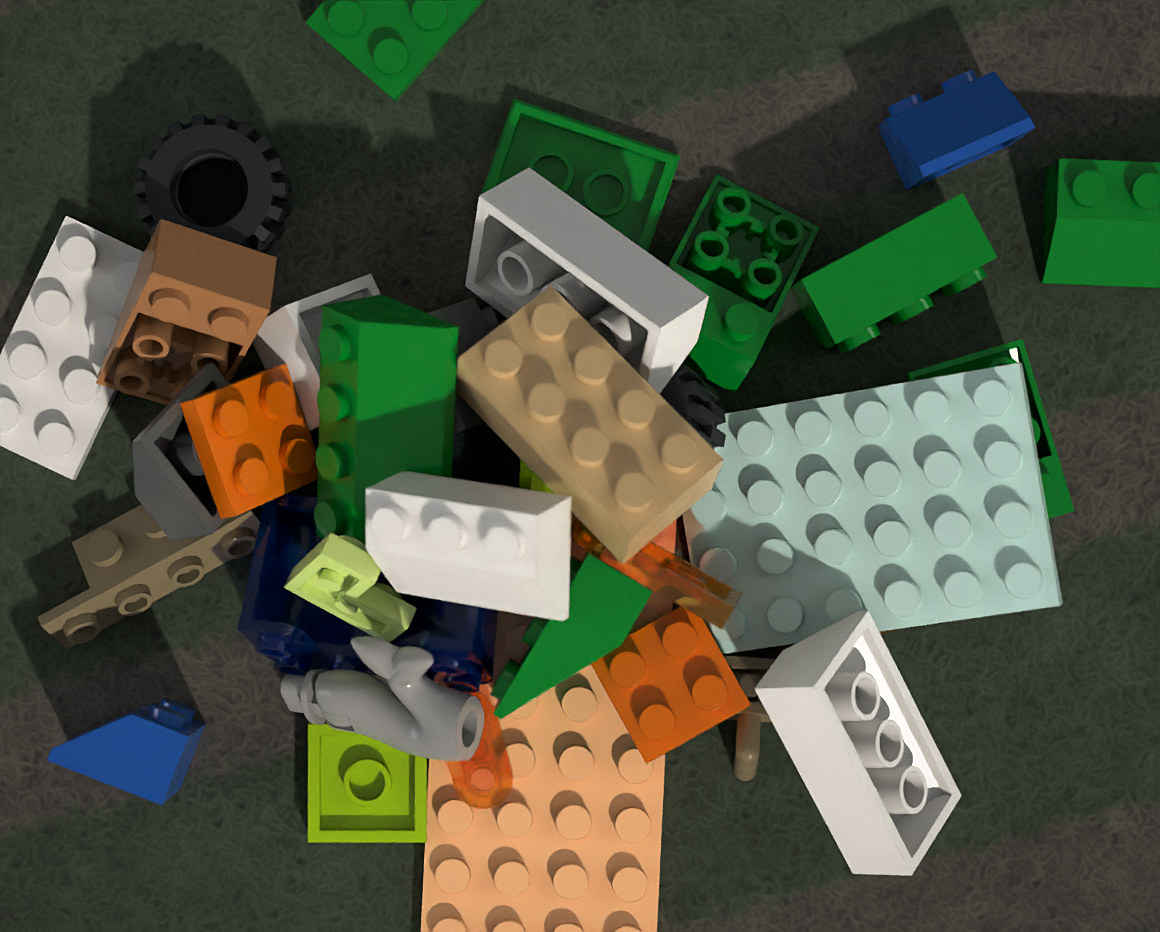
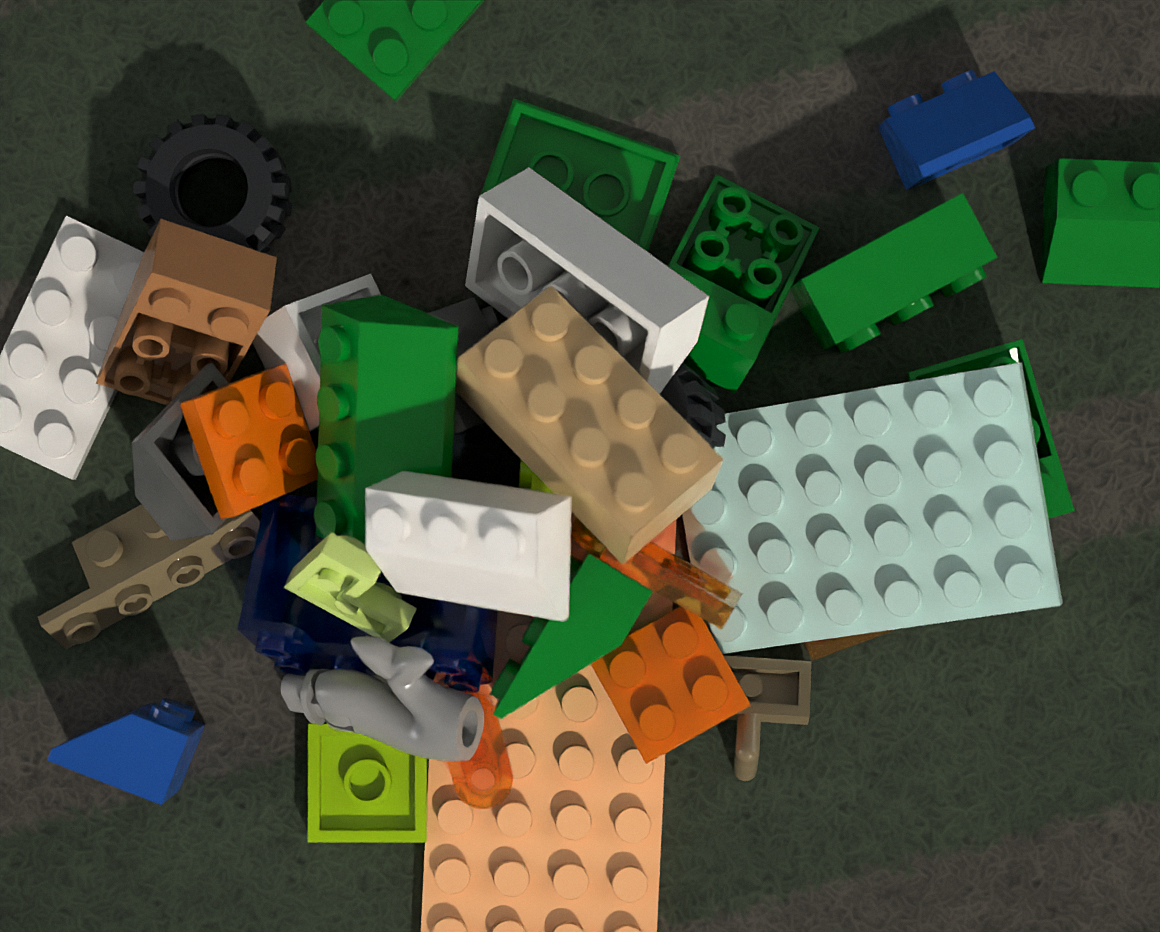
white slope [754,610,962,876] -> none

